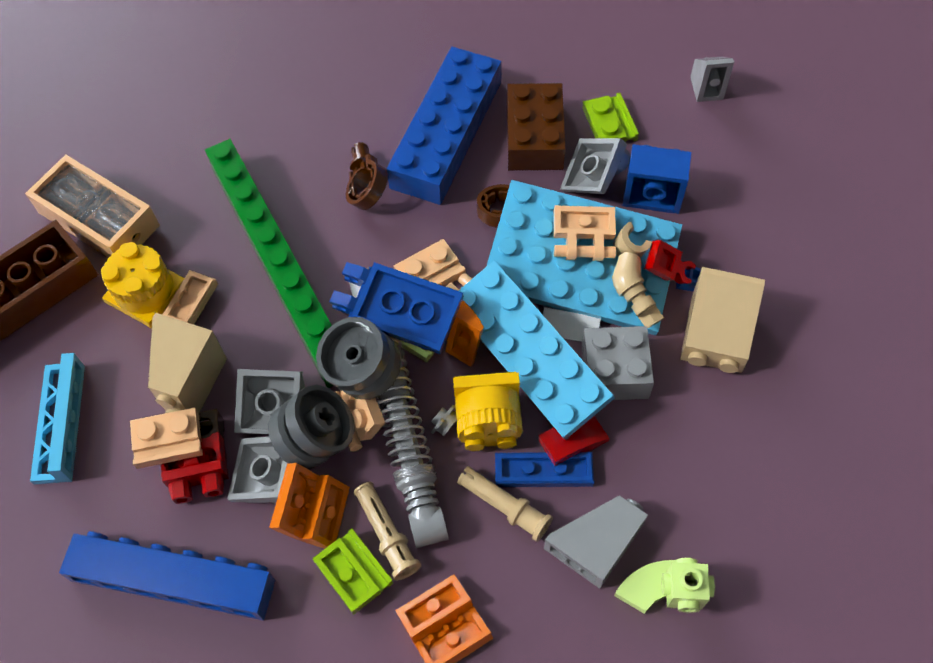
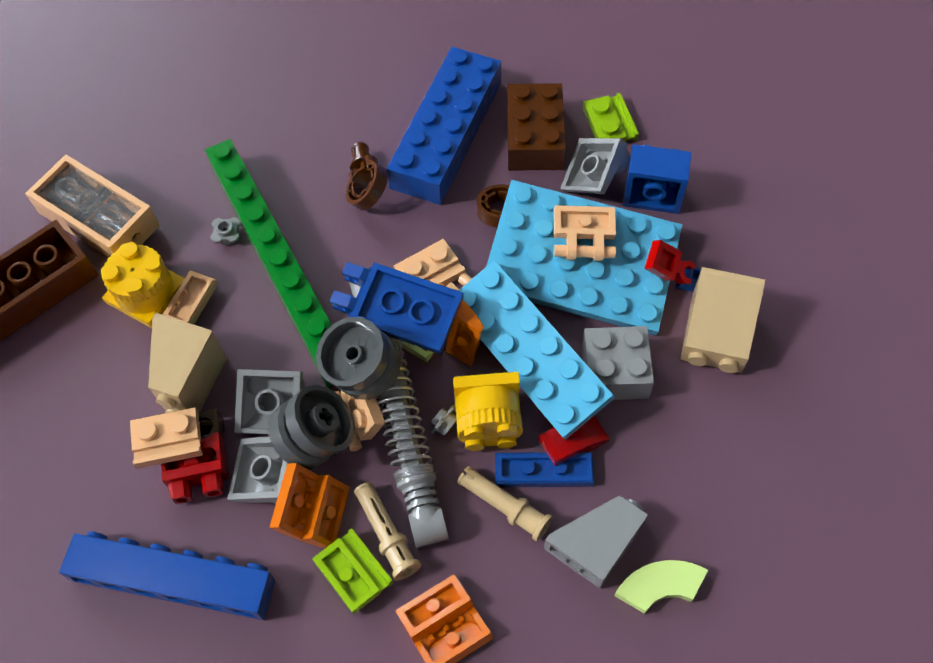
medium azure fence [30,353,85,484] -> none
white sticker [543,307,601,342] -> none
tan piece [612,222,664,329] -> none
yellowish green brick [661,558,715,613] -> none
light grey slope [690,57,734,102] -> none
none -> light grey plate [210,217,240,245]

